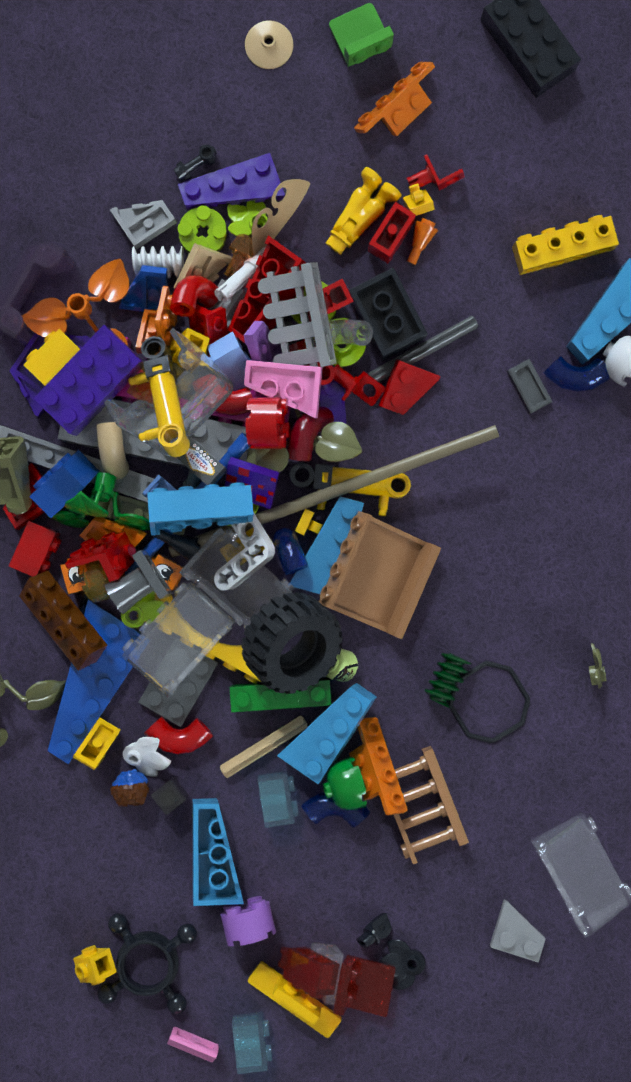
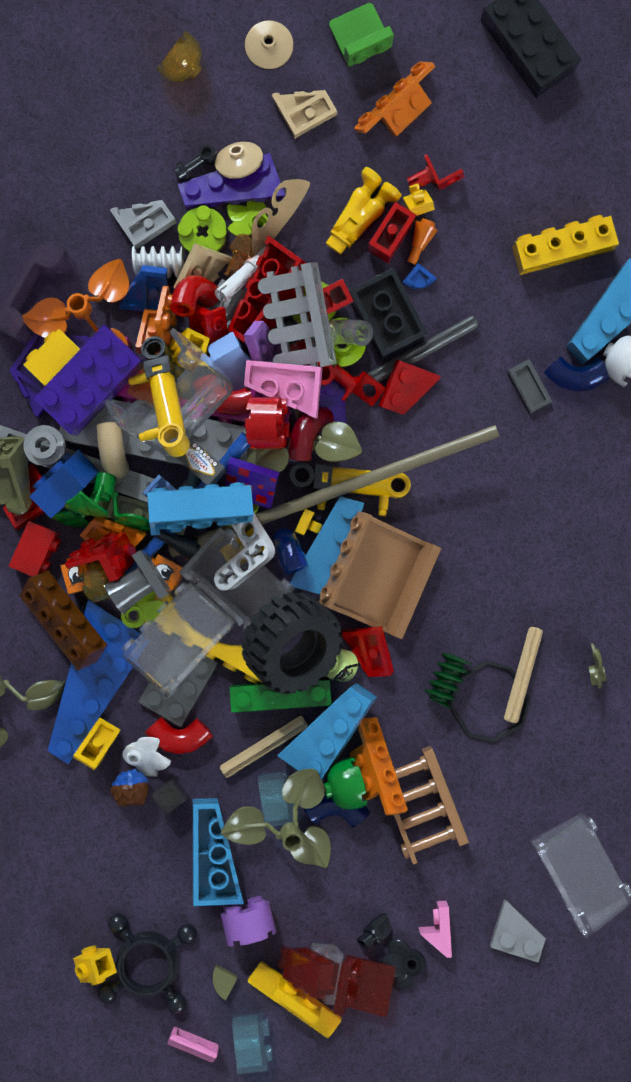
none -> light grey piece [24,425,66,465]
none -> clear yellow cylinder [156,30,202,82]
none -> olive tile [213,964,238,1000]
none -> tan dish [215,142,263,179]
none -> olive plant [221,769,331,868]
none -> tan wing [272,90,337,138]
none -> red wing [341,626,394,677]
none -> blue tile [402,263,437,289]
none -> bright pink slope [418,901,452,958]
none -> tan axle [504,627,543,723]

